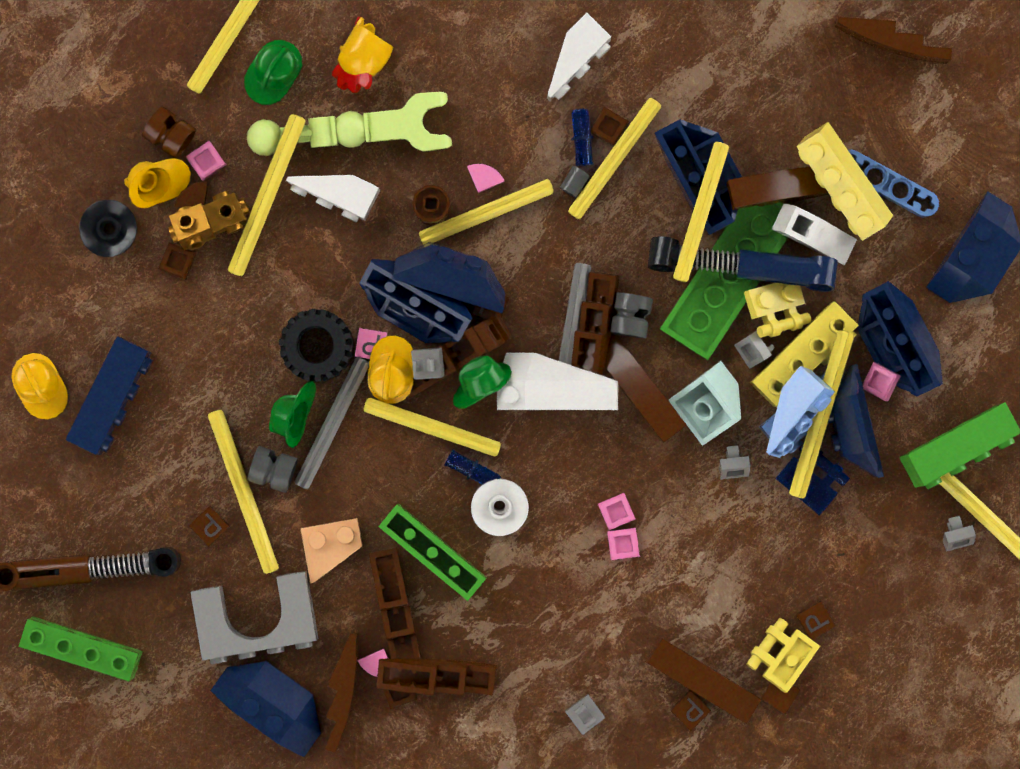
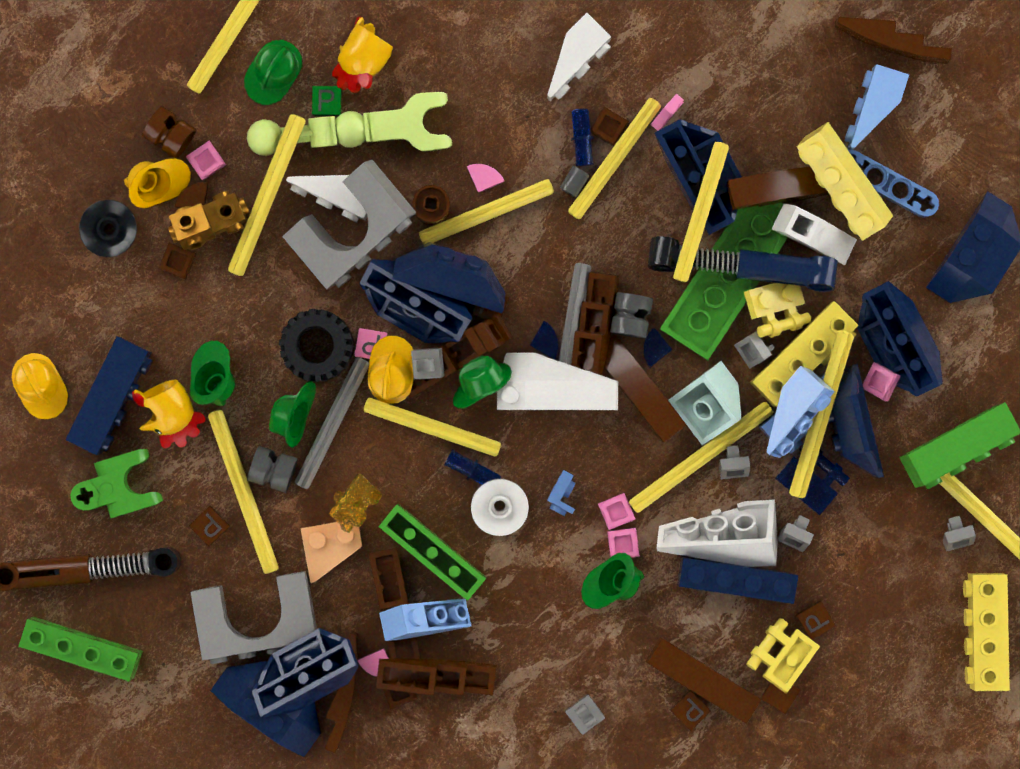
none -> bright green piece [71,449,163,518]
none -> yellow piece [132,380,206,449]
none -> green piece [190,341,235,406]
none -> dark blue wedge [252,628,359,718]
none -> light grey arch [282,160,417,290]
none -> green tile [312,86,342,116]
none -> clear yellow hips [329,473,382,533]
none -> light blue slope [379,599,471,641]
none -> clear blue tile [530,321,558,360]
none -> medium blue bracket [547,470,576,516]
none -> green piece [581,553,645,609]
none -> light yellow axle [629,402,774,513]
none -> clear blue tile [643,328,672,368]
none -> bright pink tile [651,94,684,131]
none -> white wedge [657,500,778,567]
none -> dark blue brick [677,556,798,604]
none -> light grey tile [777,515,814,552]
none -> light blue slope [844,64,909,150]
none -> light yellow brick [963,573,1010,691]

